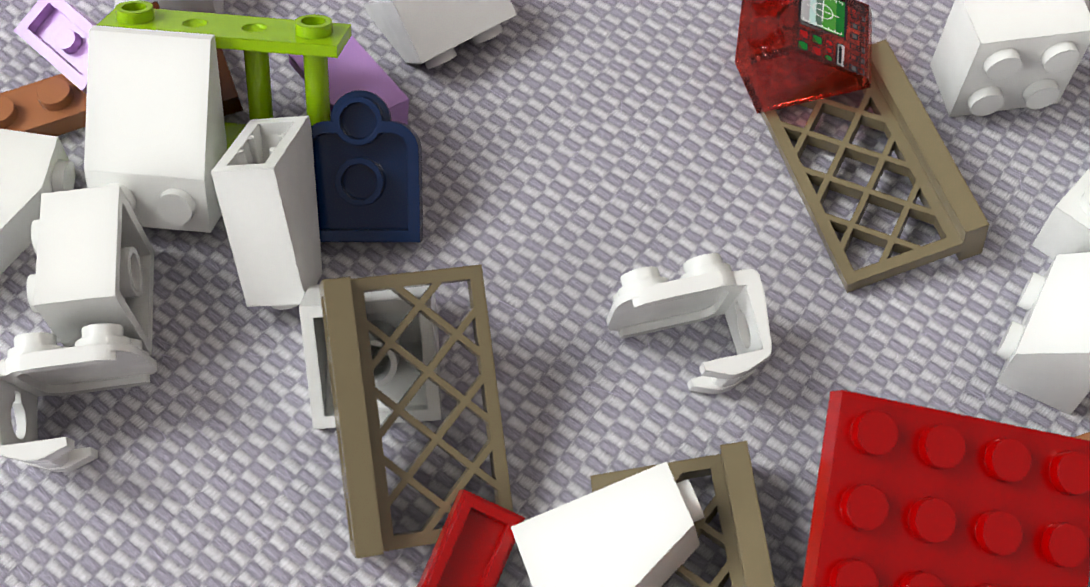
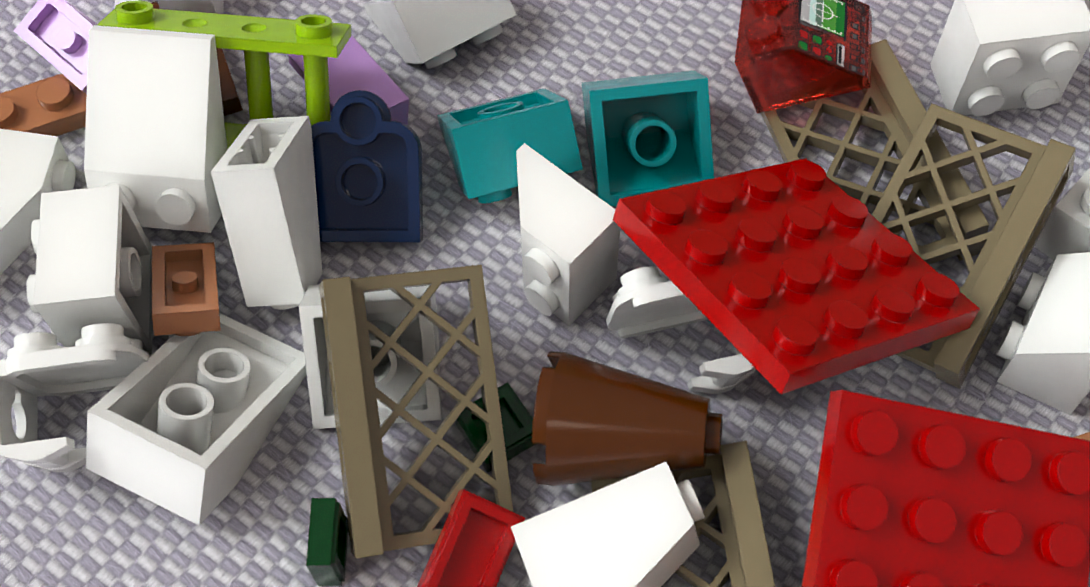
none -> white slope [86,313,307,526]
none -> nougat plate [152,242,221,336]
none -> dark green tile [306,498,348,586]
none -> teal slope [437,88,583,203]
none -> dark green tile [454,382,536,473]
none -> white slope [516,143,620,326]
none -> reddish brown cone [532,351,723,486]
none -> teal slope [582,70,714,207]
none -> red plate [612,158,980,394]
none -> dark tan fence [872,103,1076,389]

